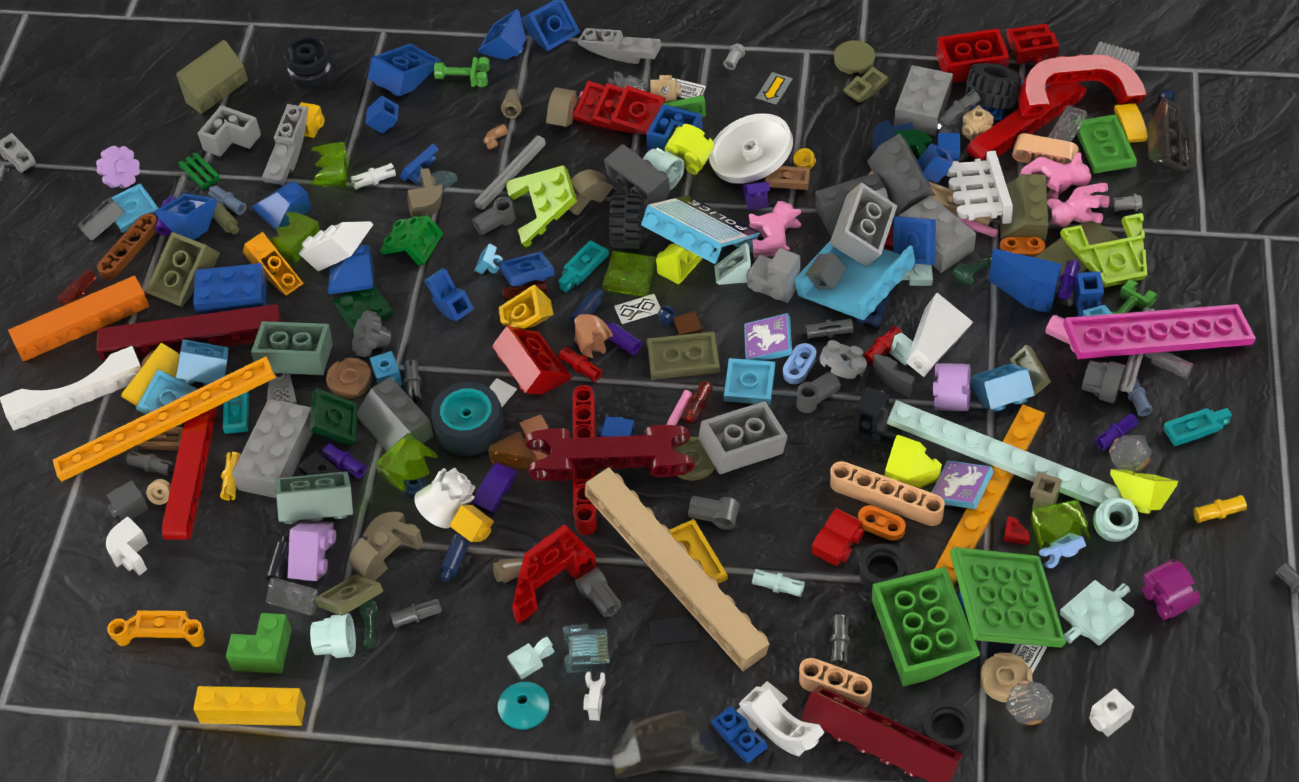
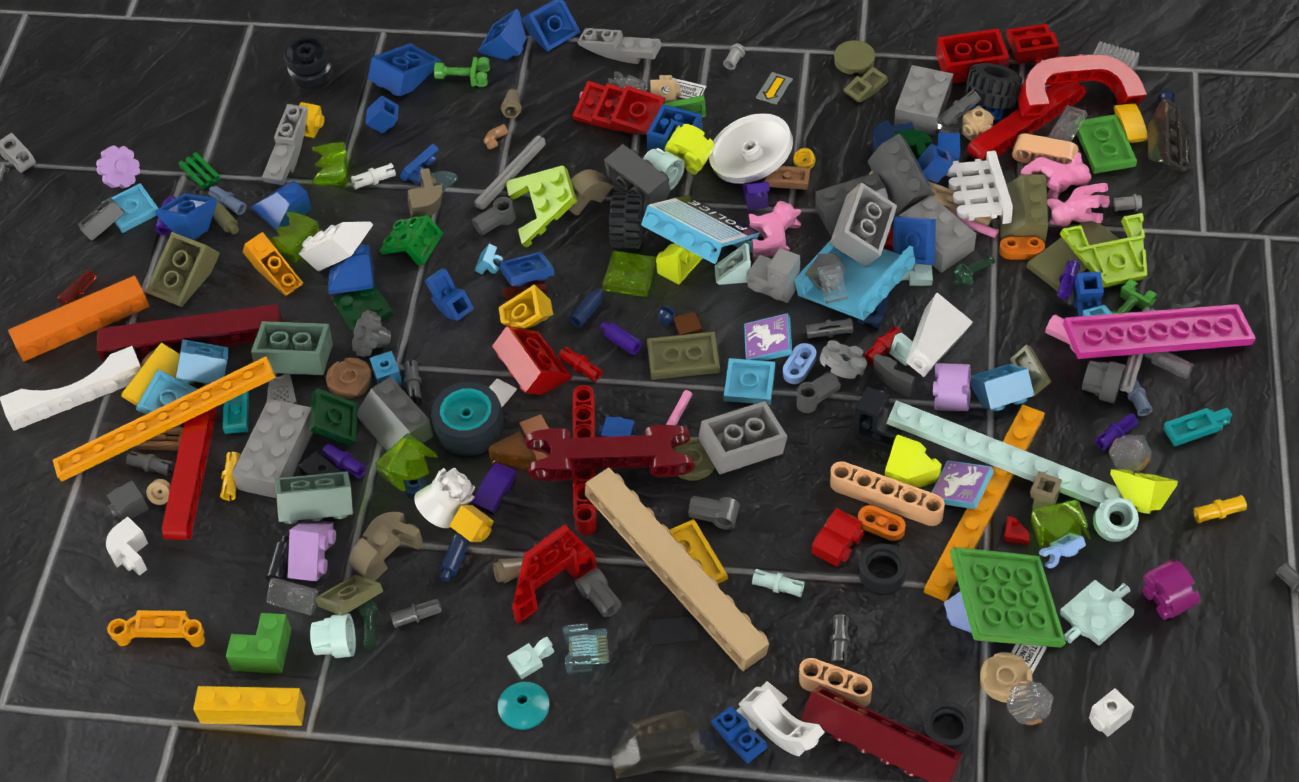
dark orange beam [97,213,157,280] -> none
olive slope [176,40,248,114] -> none
blue brick [193,263,267,315] -> none
light grey brick [198,105,261,157] -> none
dark tan brick [546,87,580,126] -> none
teal hinge [558,241,609,293] -> none
nougat hair [574,314,613,358] -> none
white plate [584,672,606,721] -> none
white sticker [614,294,661,324] -> none
clear red axle [682,381,713,424] -> none
bright green slope [872,567,980,687] -> none
blue slope [989,248,1062,313] -> none
none -> clear plate [818,263,848,304]

